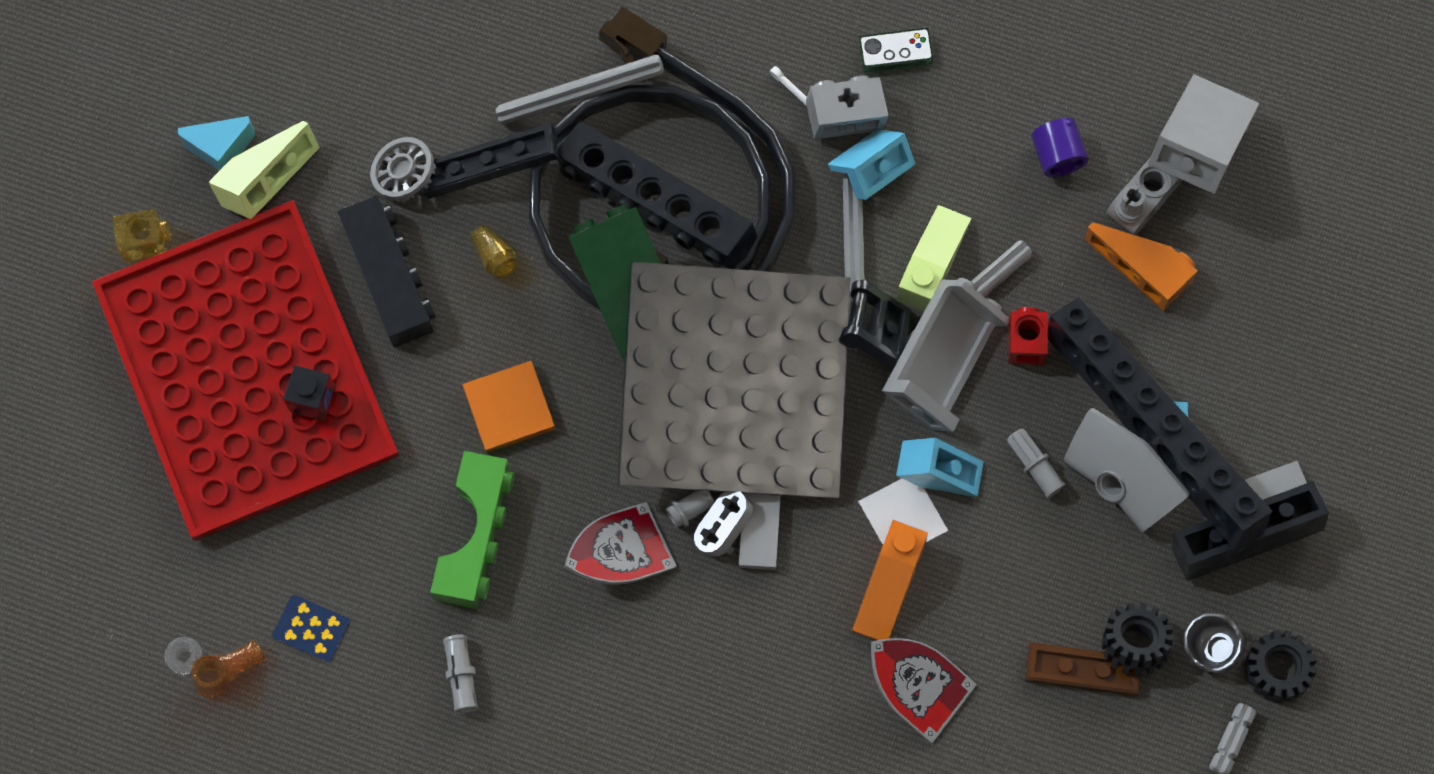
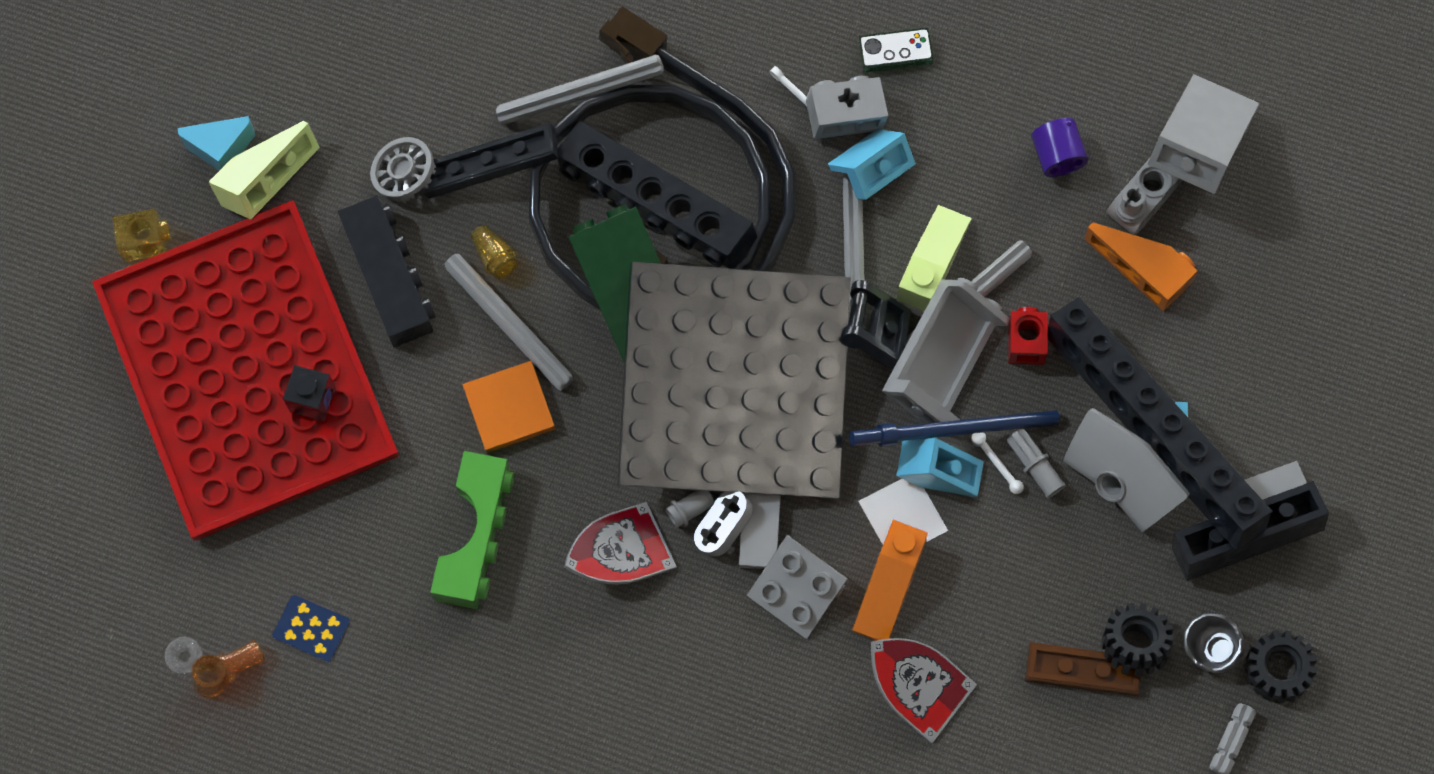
light grey pin [443,634,479,714] -> none
none -> light grey axle [445,254,573,391]
none -> light grey hinge [747,535,848,639]
none -> dark blue bar [849,410,1060,447]
none -> white hinge [971,433,1024,494]

